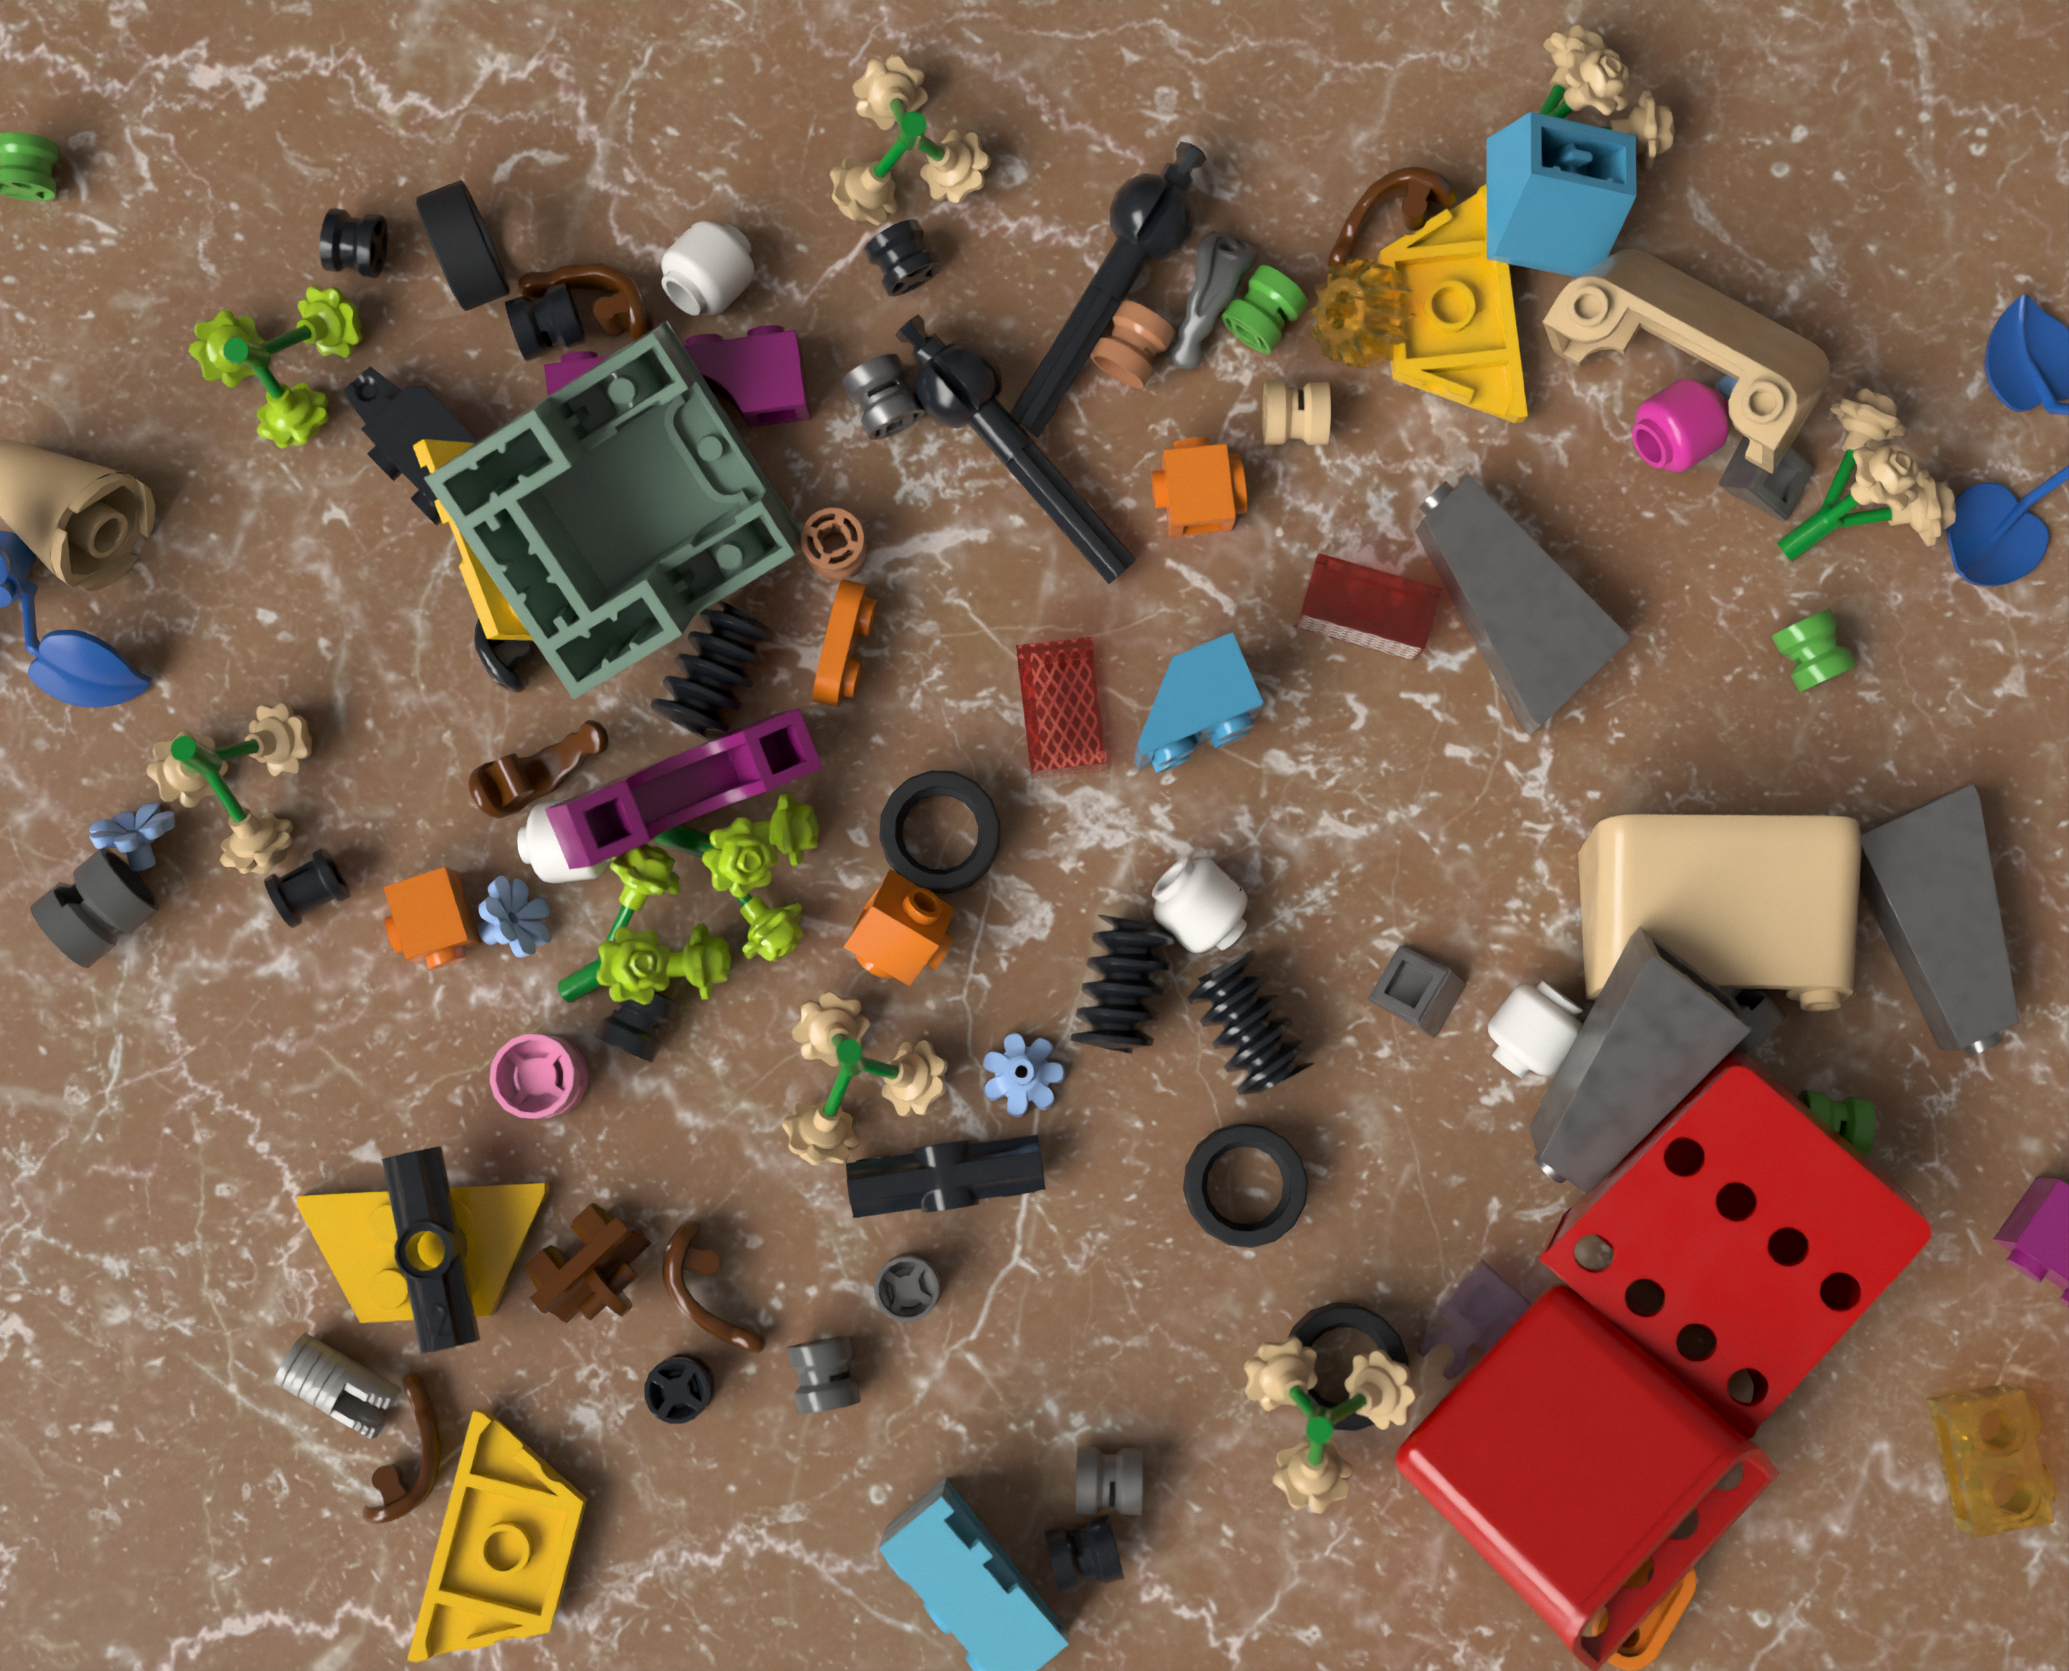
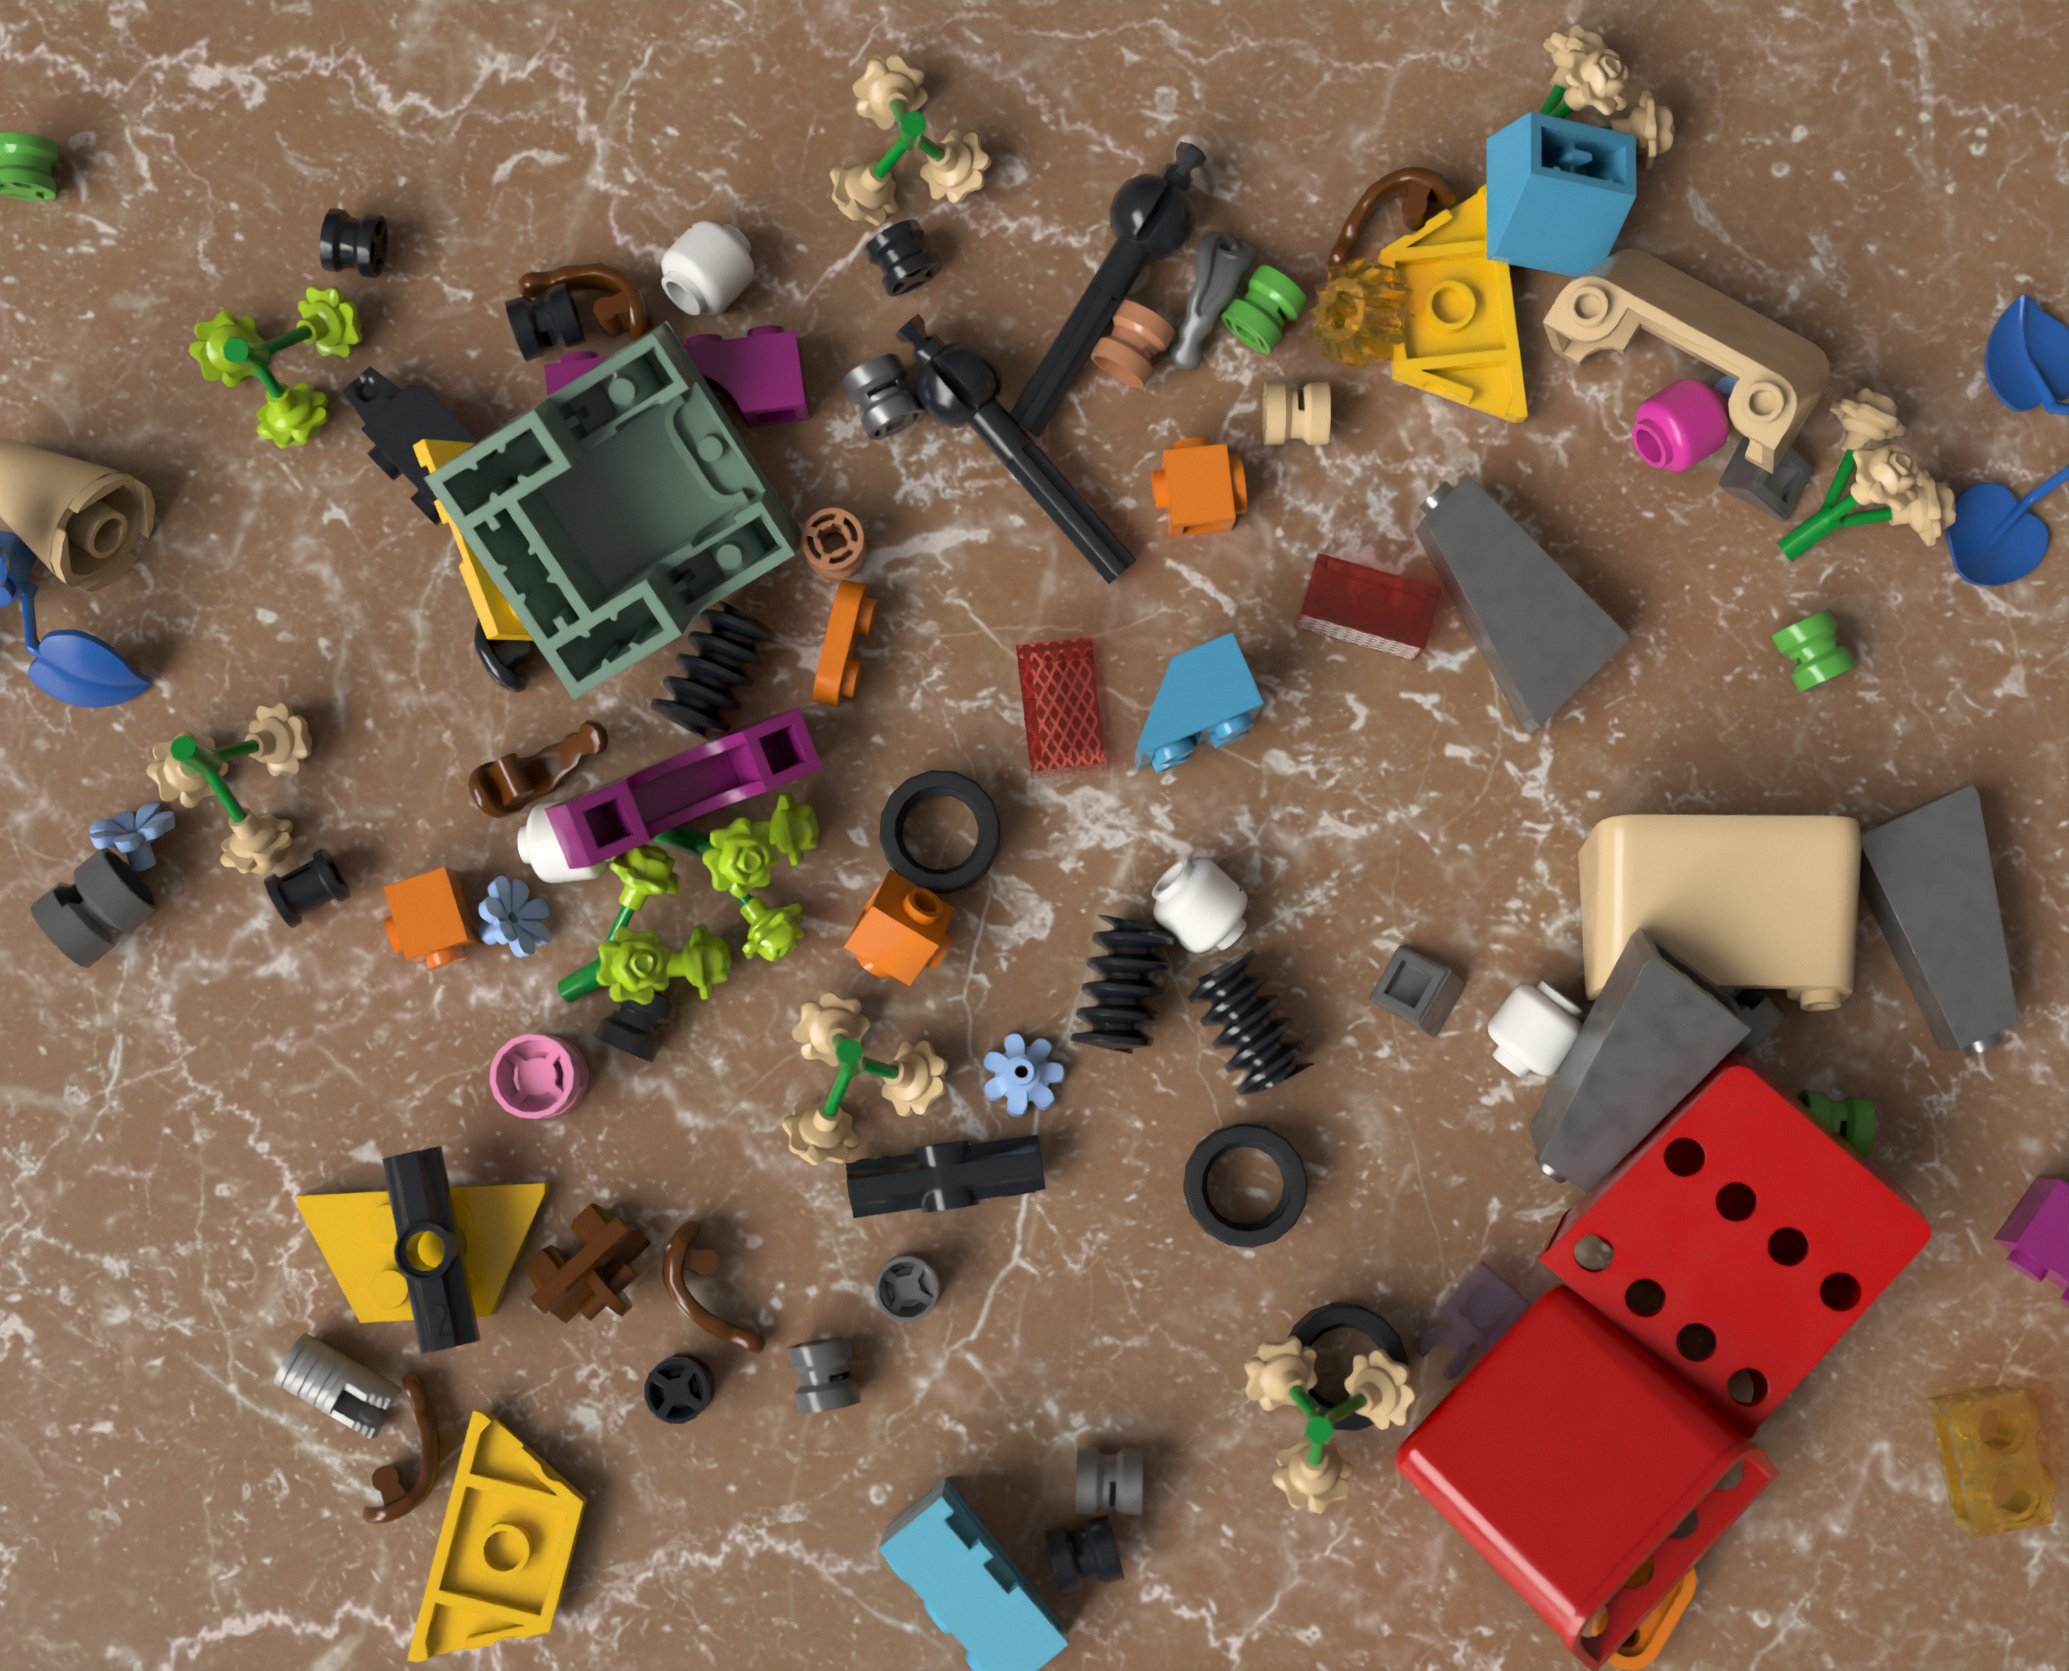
black tyre [416,180,510,311] -> none

